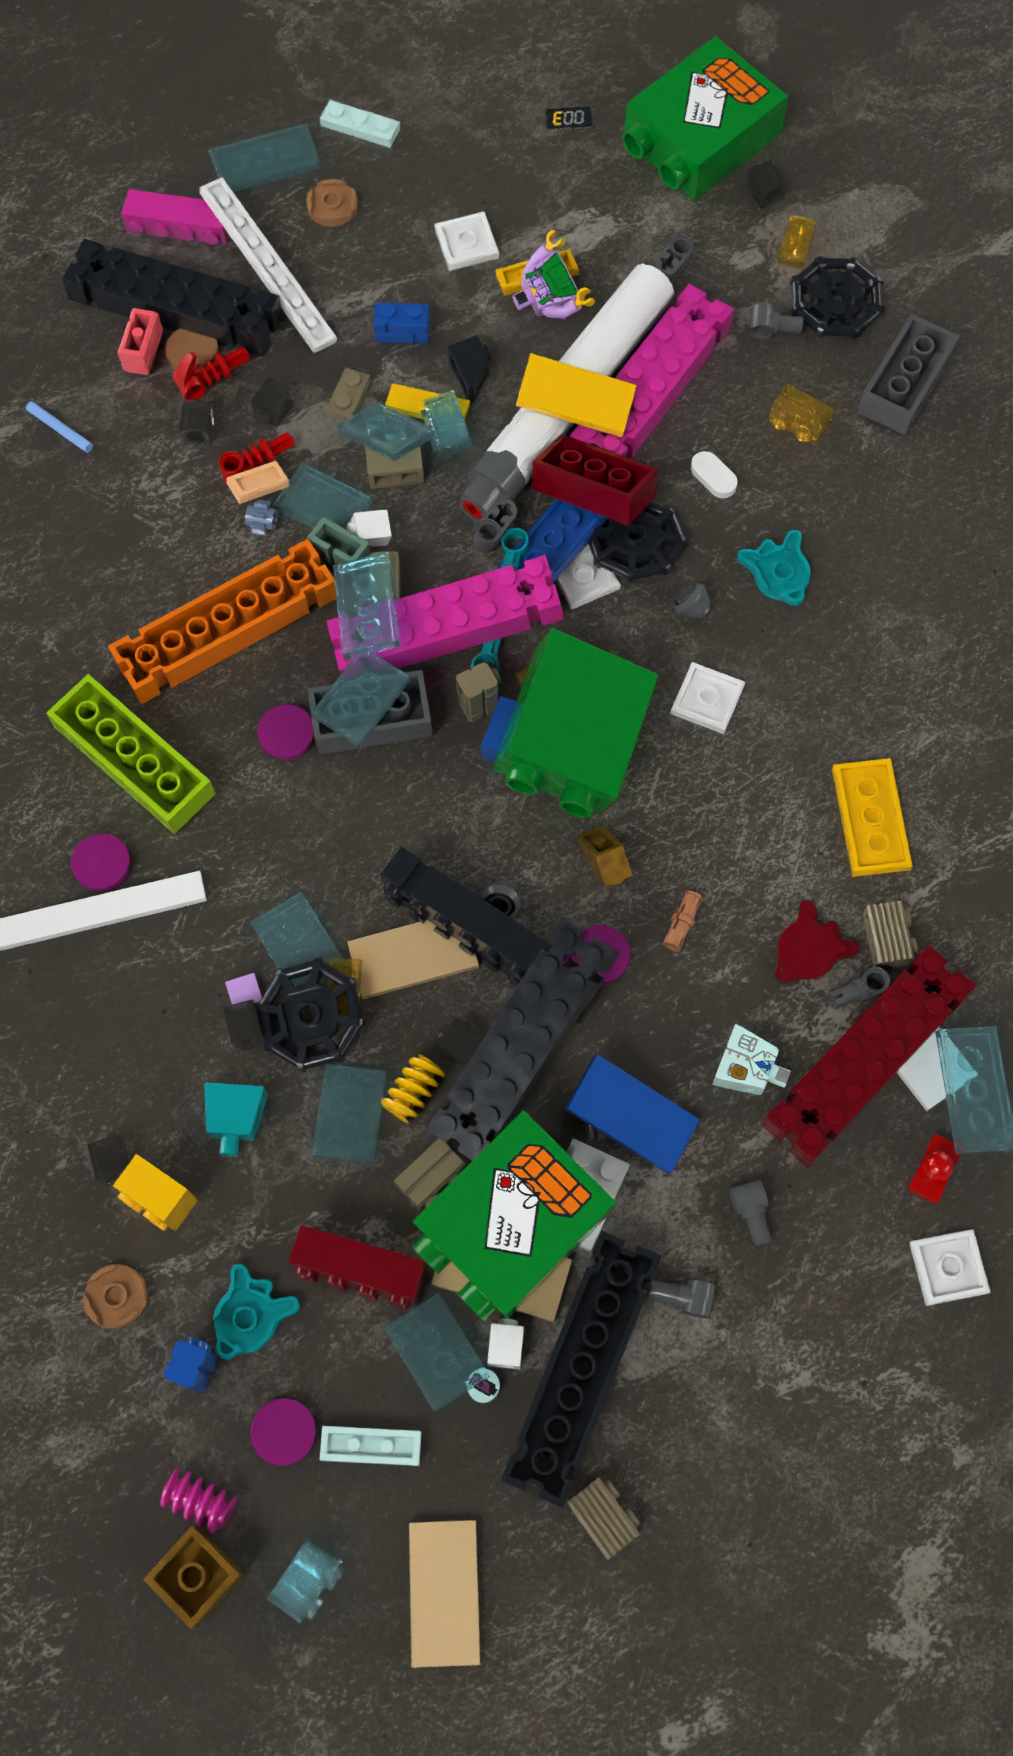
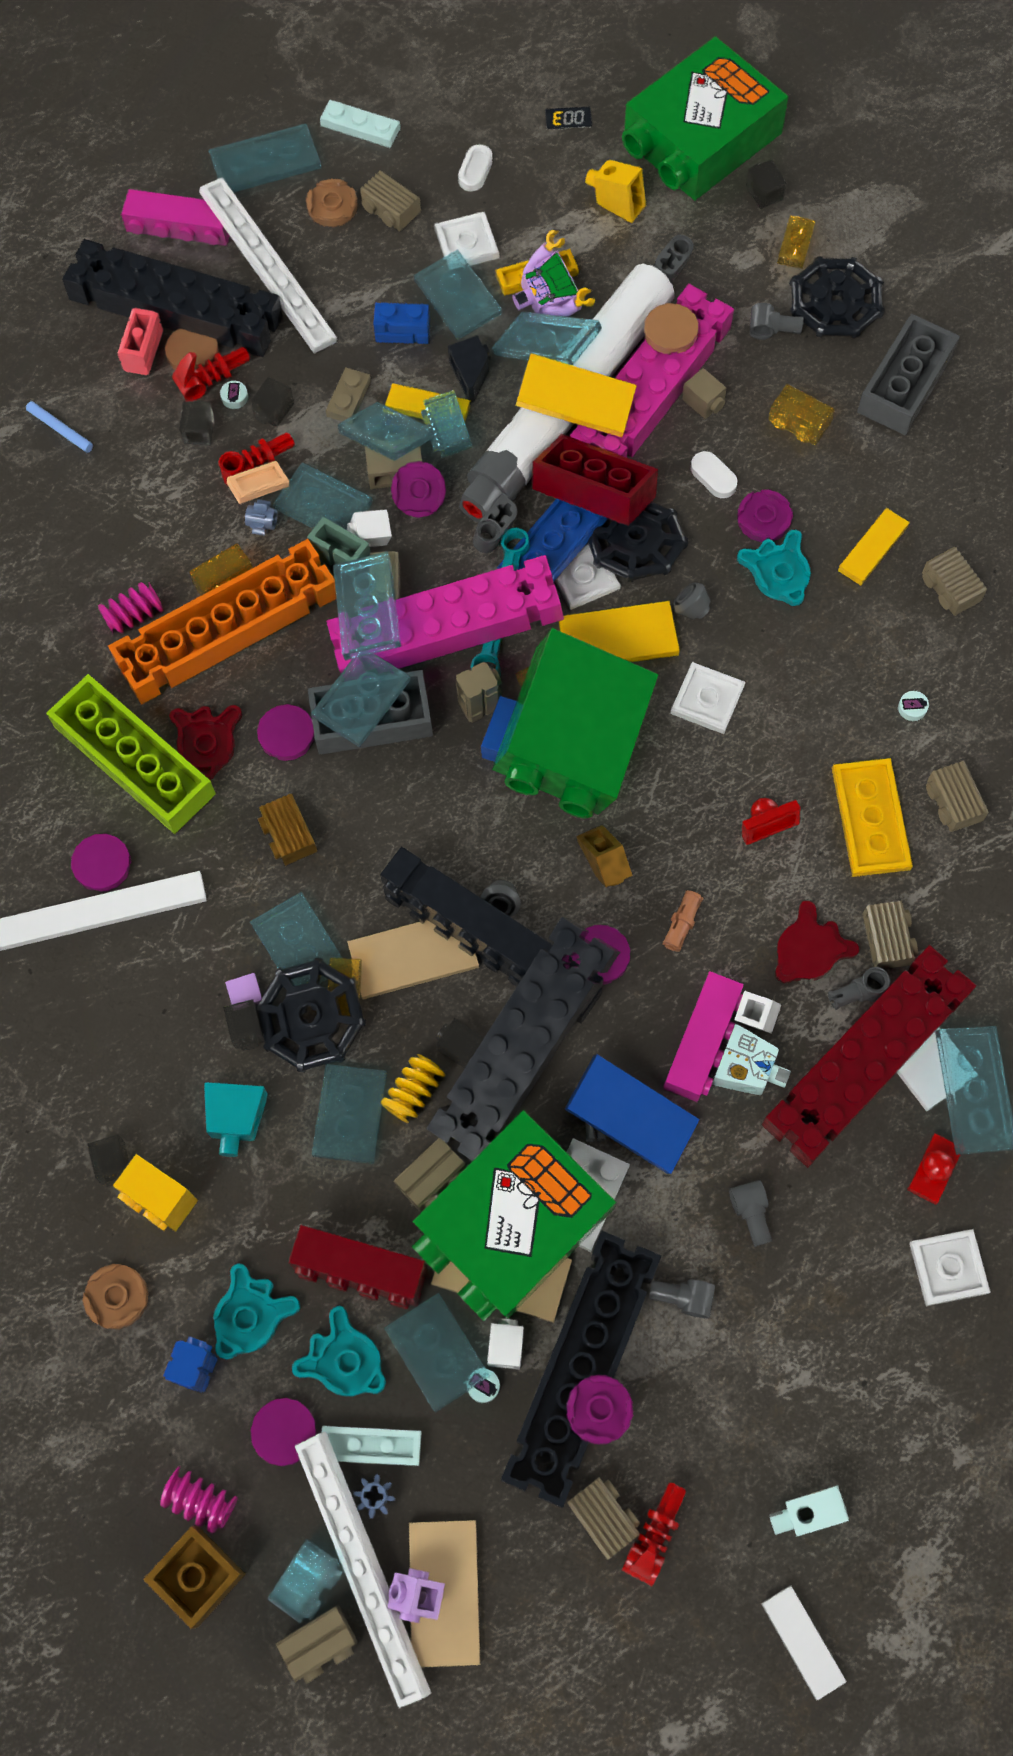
none -> dark pink piece [98,582,163,634]
none -> dark red tile [169,705,242,780]
none -> clear yellow brick [189,543,253,596]
none -> light aqua tile [220,381,248,409]
none -> pearl gold brick [258,794,318,866]
none -> dark tan brick [276,1605,358,1684]
none -> teal tile [292,1306,386,1397]
none -> white tile [295,1431,431,1708]
none -> sand blue gear [353,1474,396,1518]
none -> dark tan brick [360,170,421,231]
none -> lavender brick [387,1568,445,1623]
none -> magenta tile [391,461,446,518]
none -> clear light blue tile [414,249,502,340]
none -> white tile [459,145,492,191]
none -> clear light blue tile [491,312,602,366]
none -> yellow tile [558,601,680,662]
none -> magenta tile [567,1375,633,1444]
none -> yellow torso [585,160,646,223]
none -> red piece [621,1483,686,1586]
none -> medium nougat tile [644,303,699,354]
none -> dark pink brick [663,971,744,1103]
none -> dark tan brick [682,368,727,419]
none -> white brick [735,991,781,1034]
none -> magenta tile [737,489,793,542]
none -> red tile [742,797,801,845]
none -> white tile [761,1586,846,1700]
none -> light aqua torso [769,1485,849,1536]
none -> yellow tile [838,508,910,586]
none -> light aqua tile [898,691,929,721]
none -> dark tan brick [922,547,987,616]
none -> dark tan brick [926,761,989,832]

